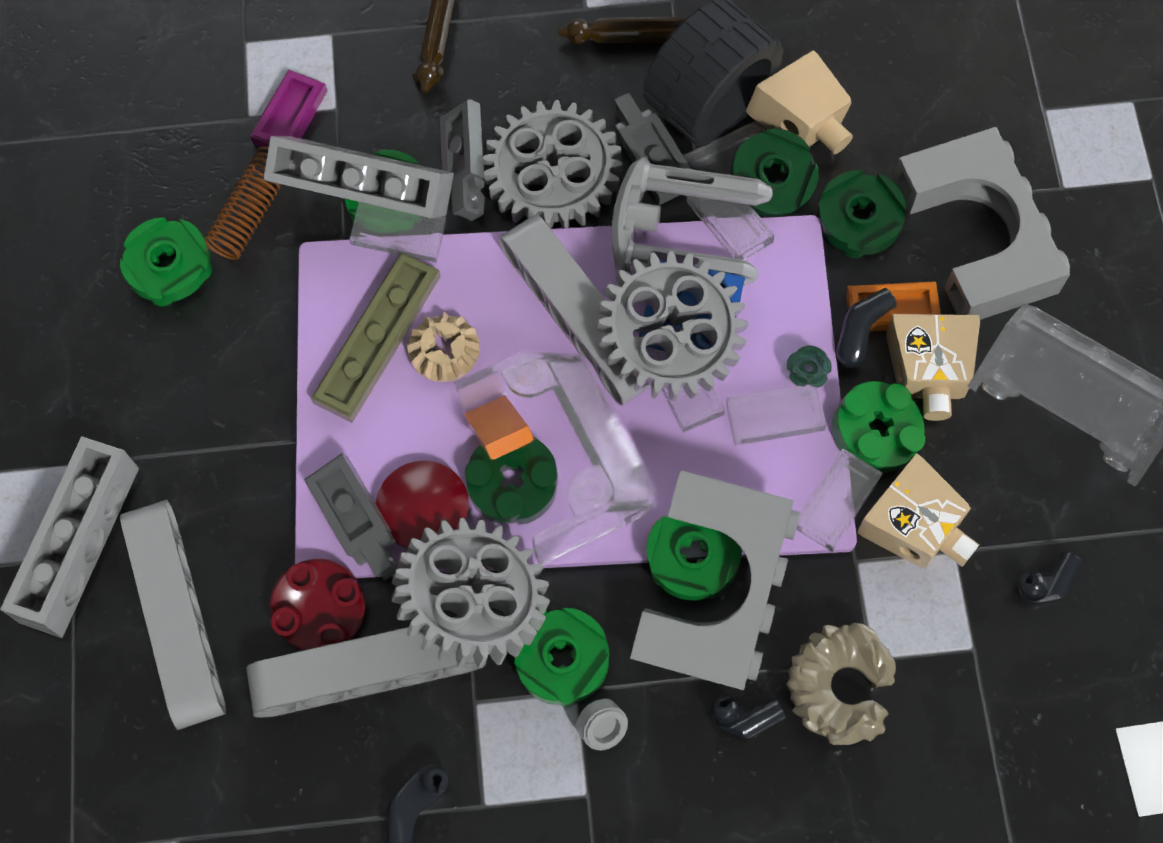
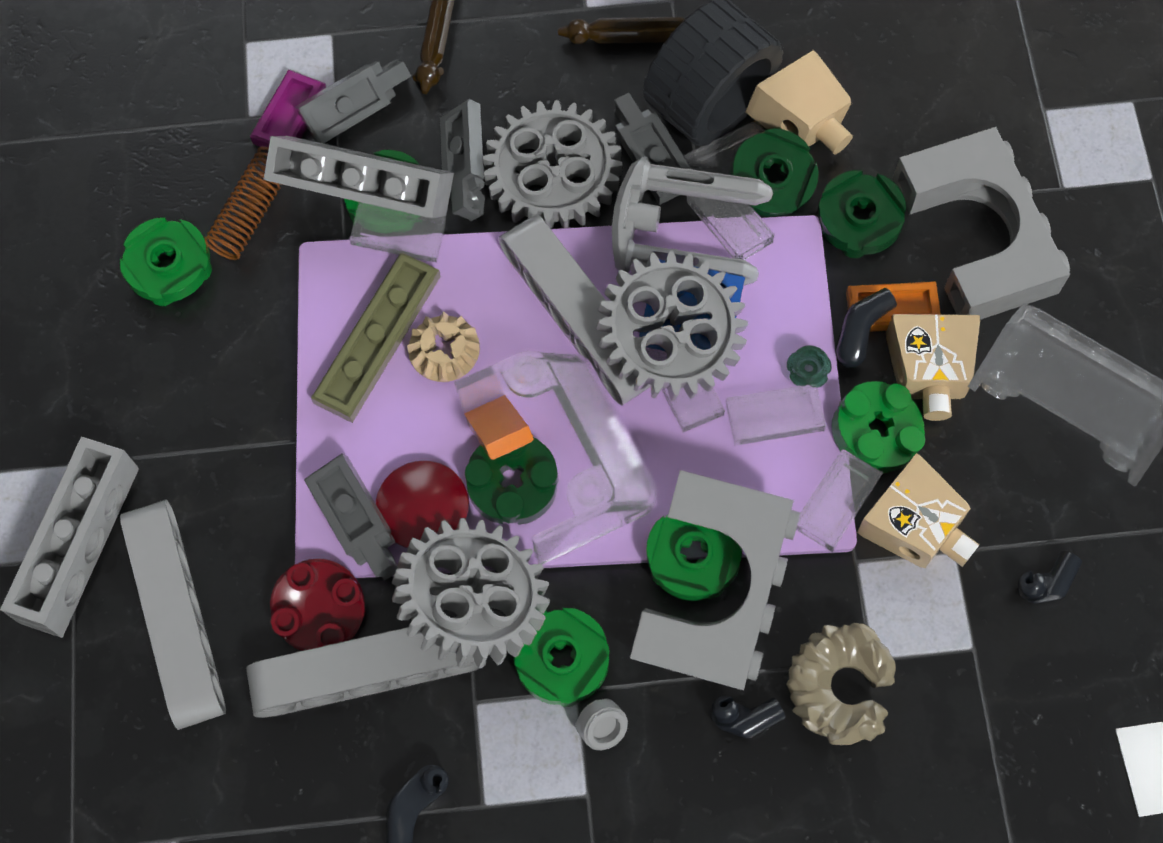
none -> dark grey hinge [295,59,411,144]

